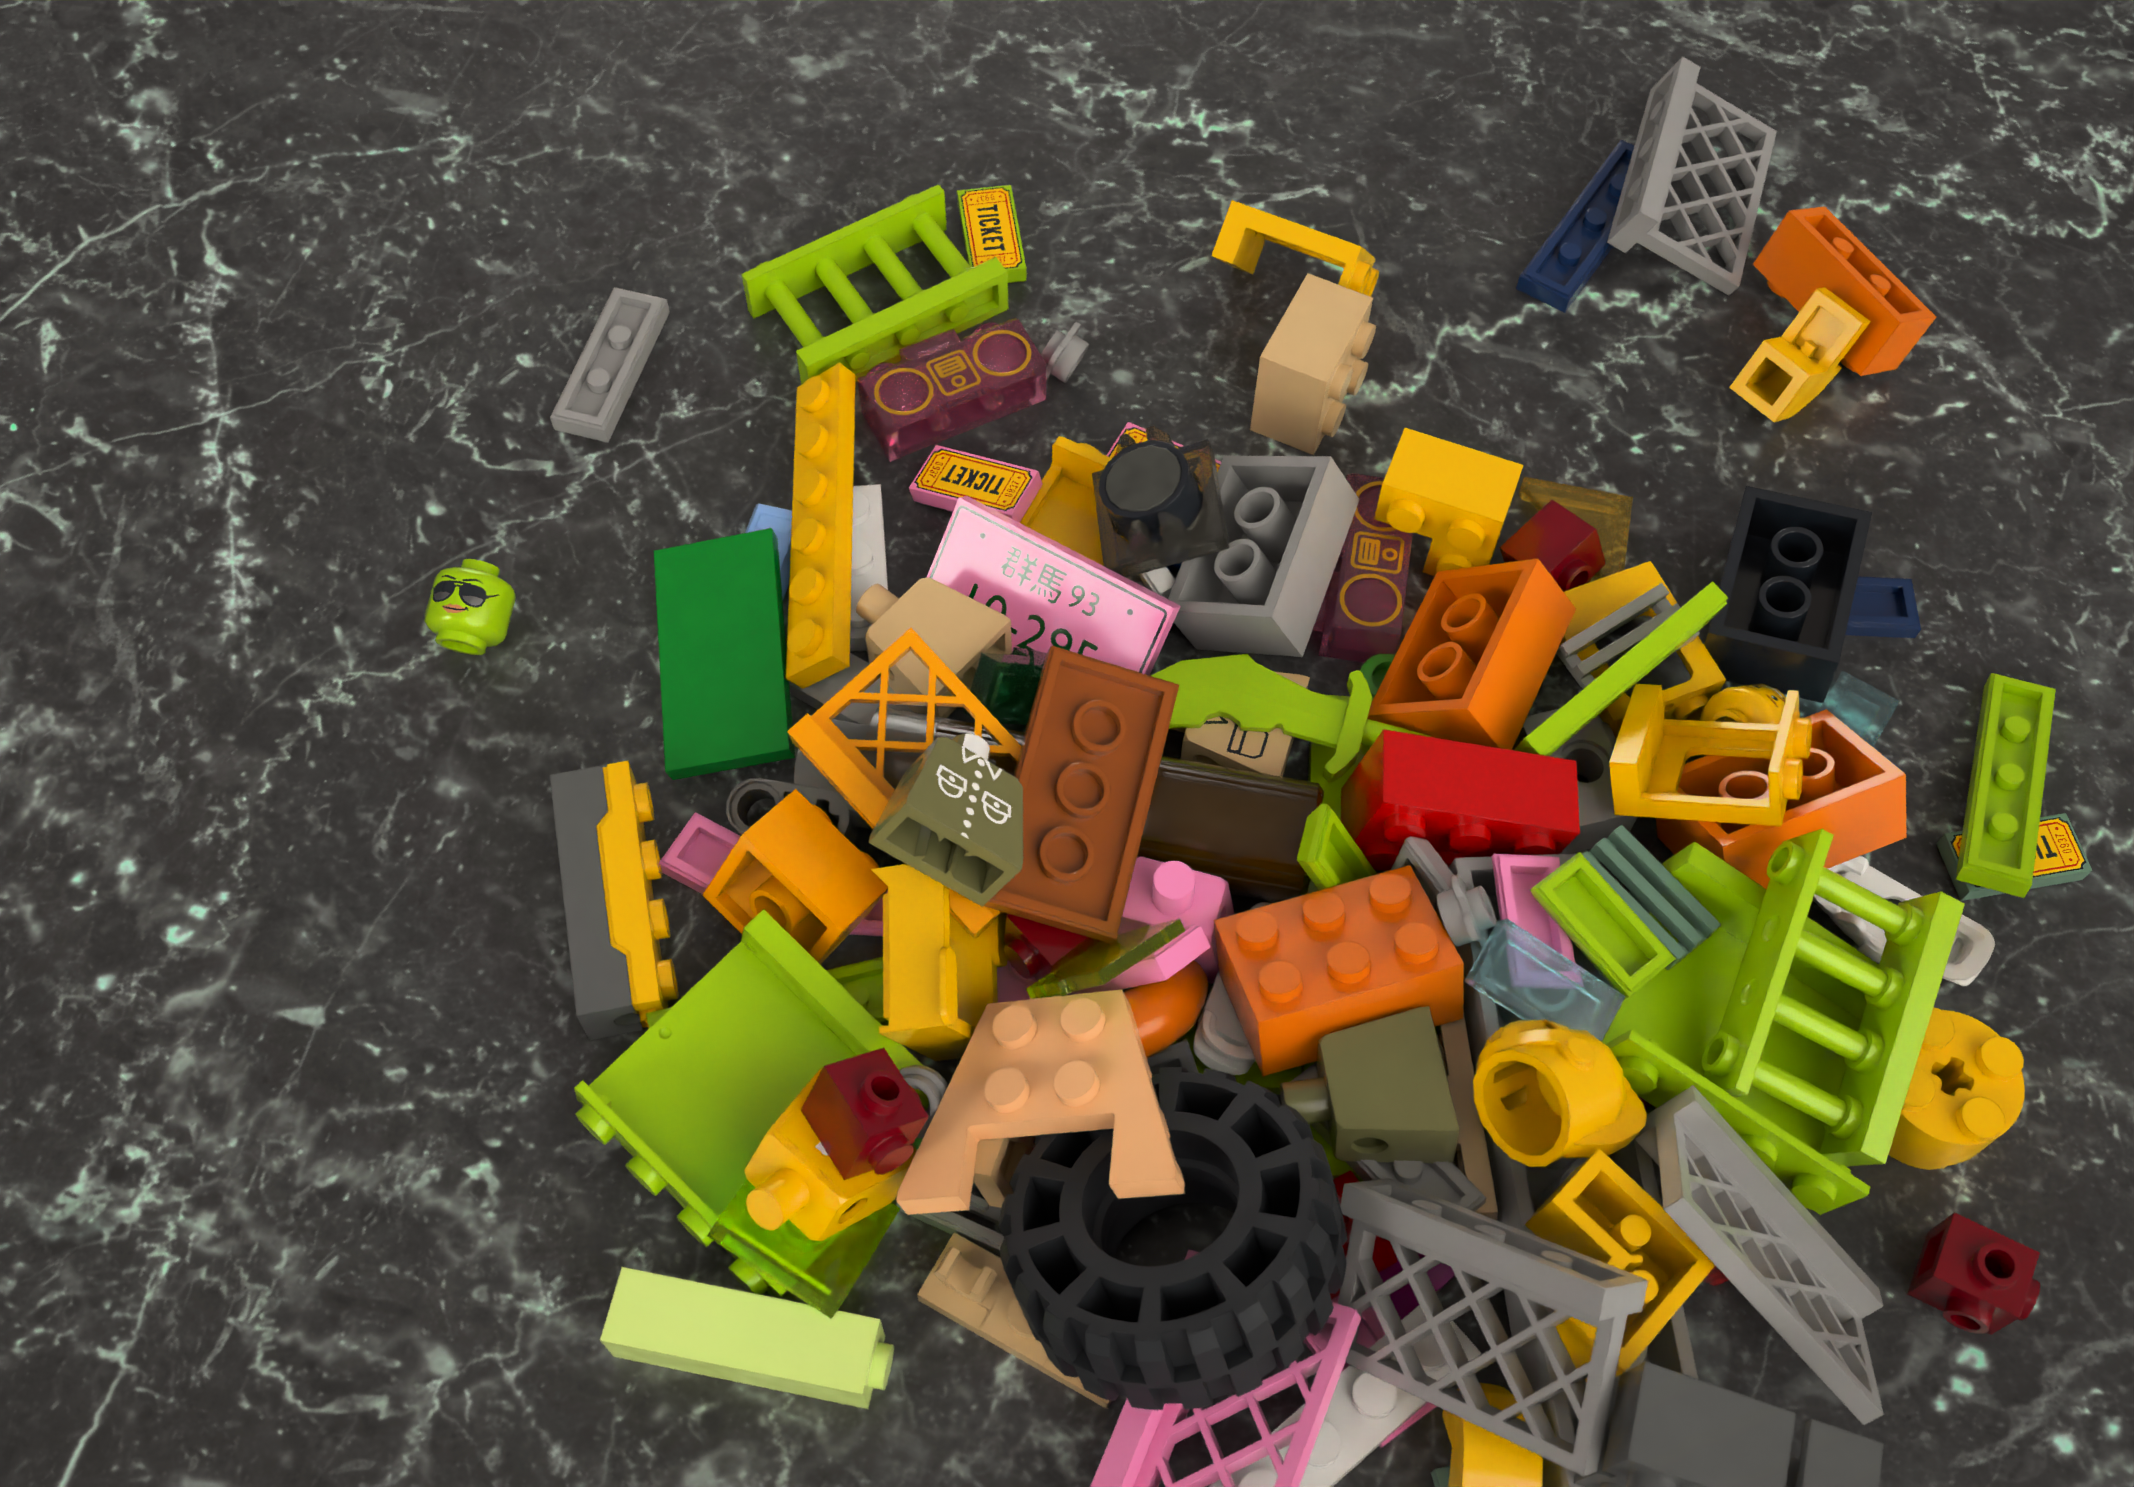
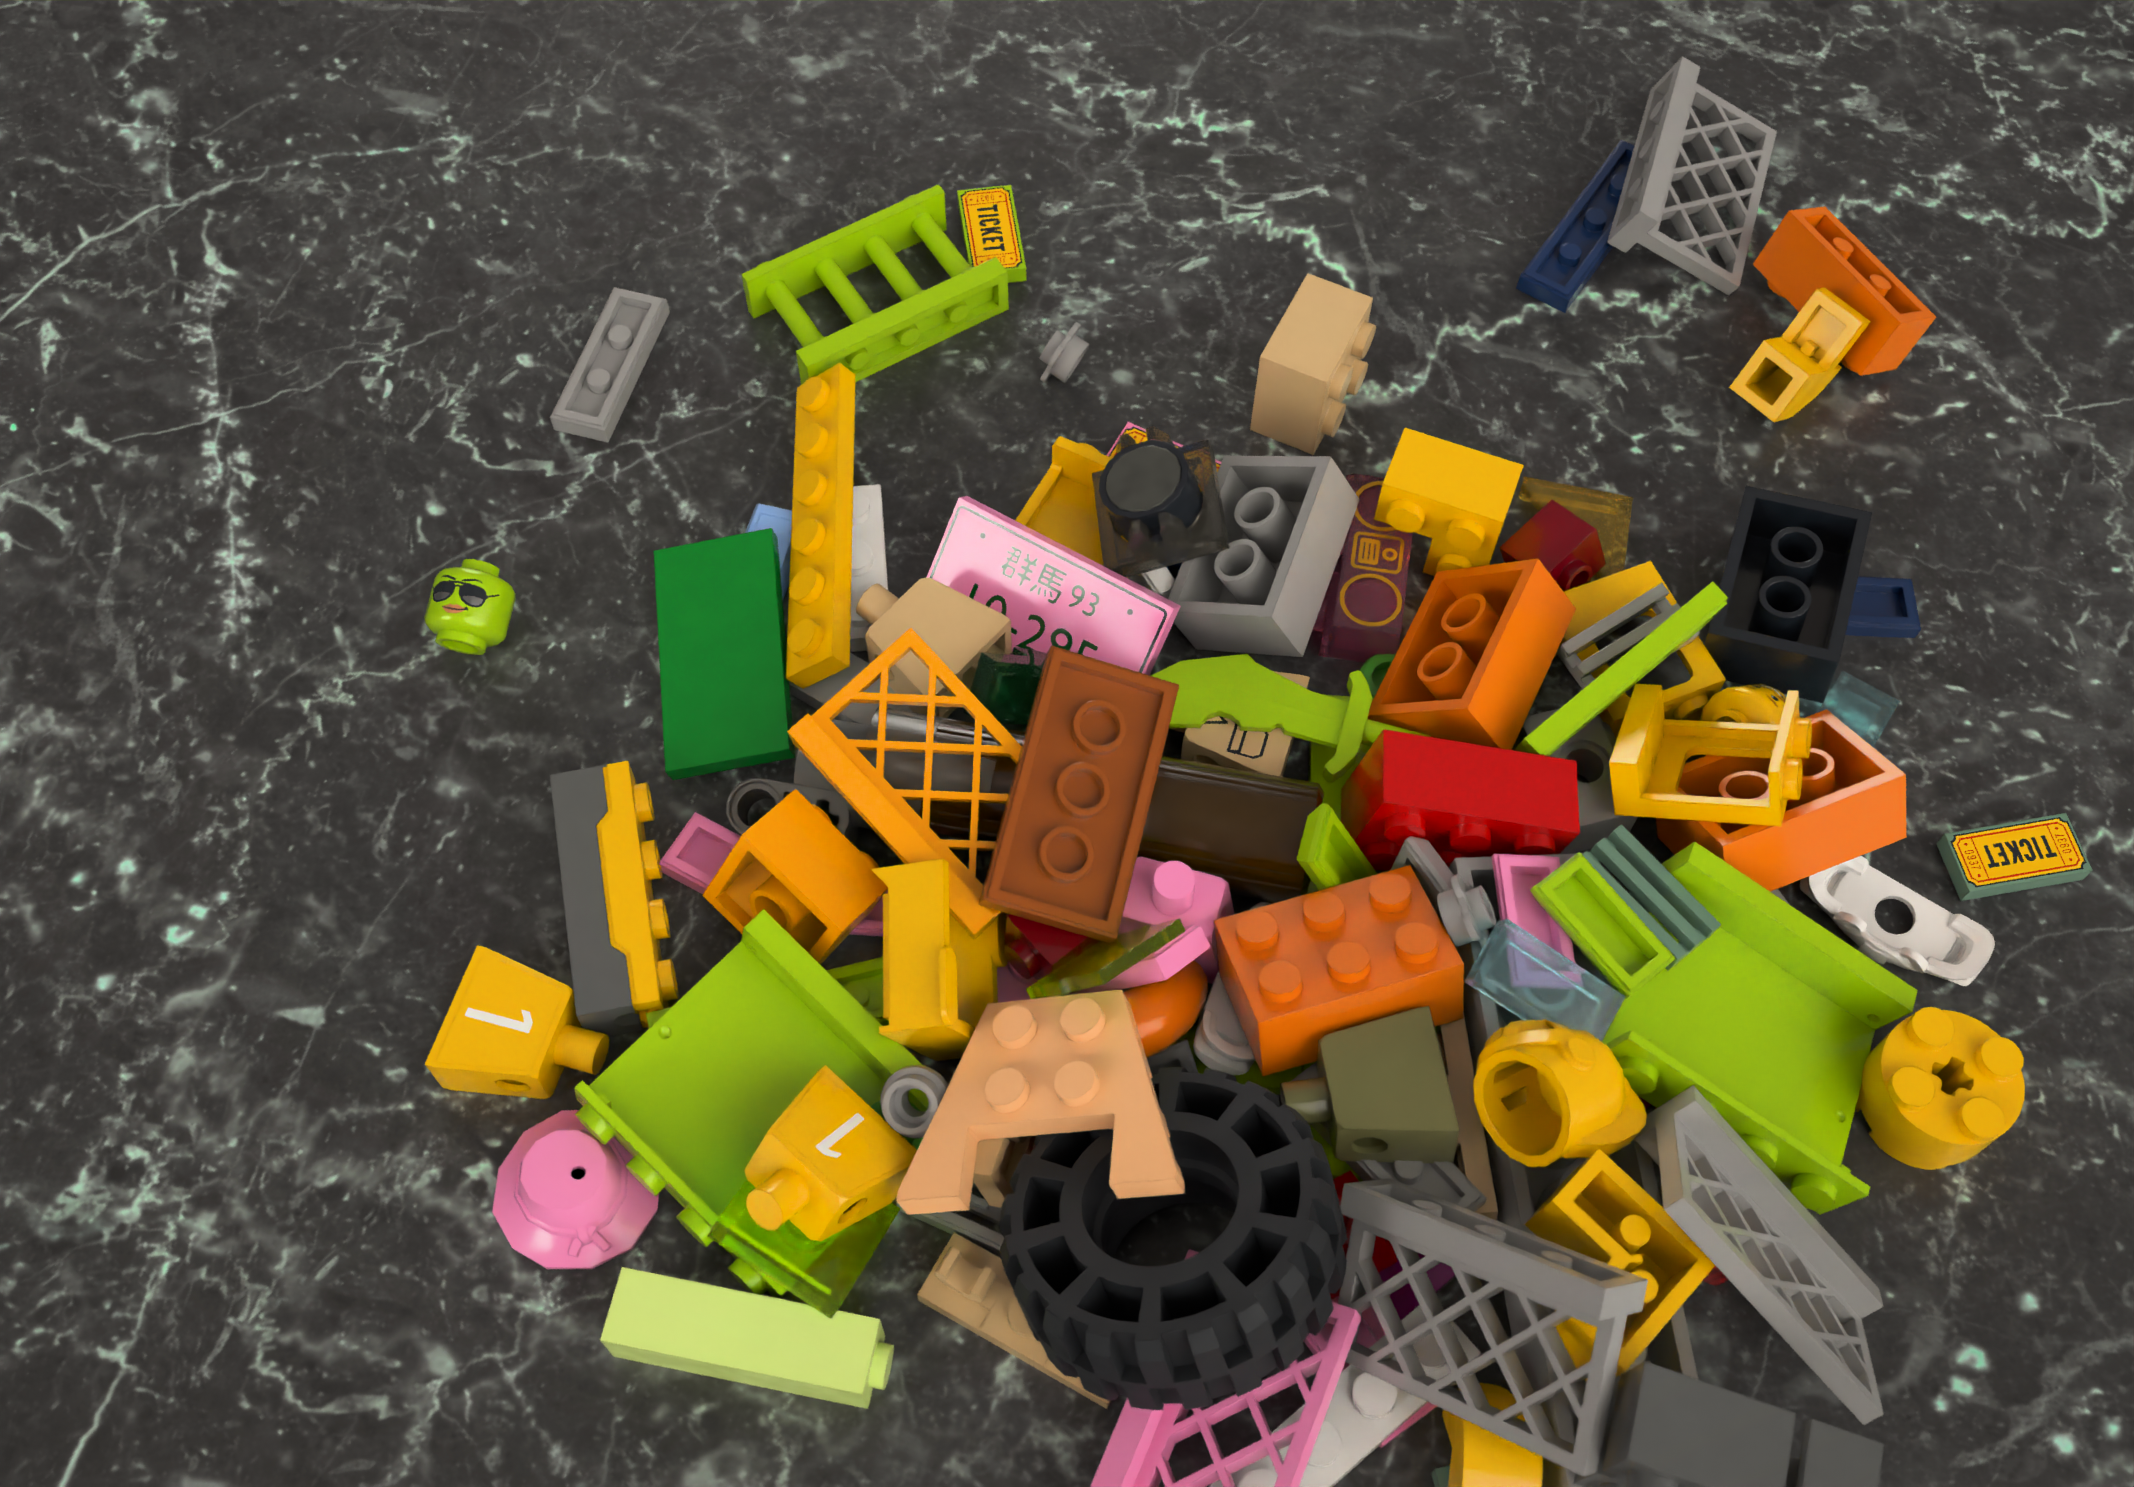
dark red brick [801,1048,929,1180] -> none
clear pink piece [857,318,1046,462] -> none
olive torso [868,734,1023,907] -> none
tile [909,445,1043,523] -> none
yellow window [1211,200,1379,297] -> none
lime fence [1702,829,1965,1166] -> none
dark red brick [1907,1212,2040,1335] -> none
lime tile [1955,673,2056,898] -> none
none -> yellow torso [425,945,609,1099]
none -> bright pink hat [492,1110,659,1269]

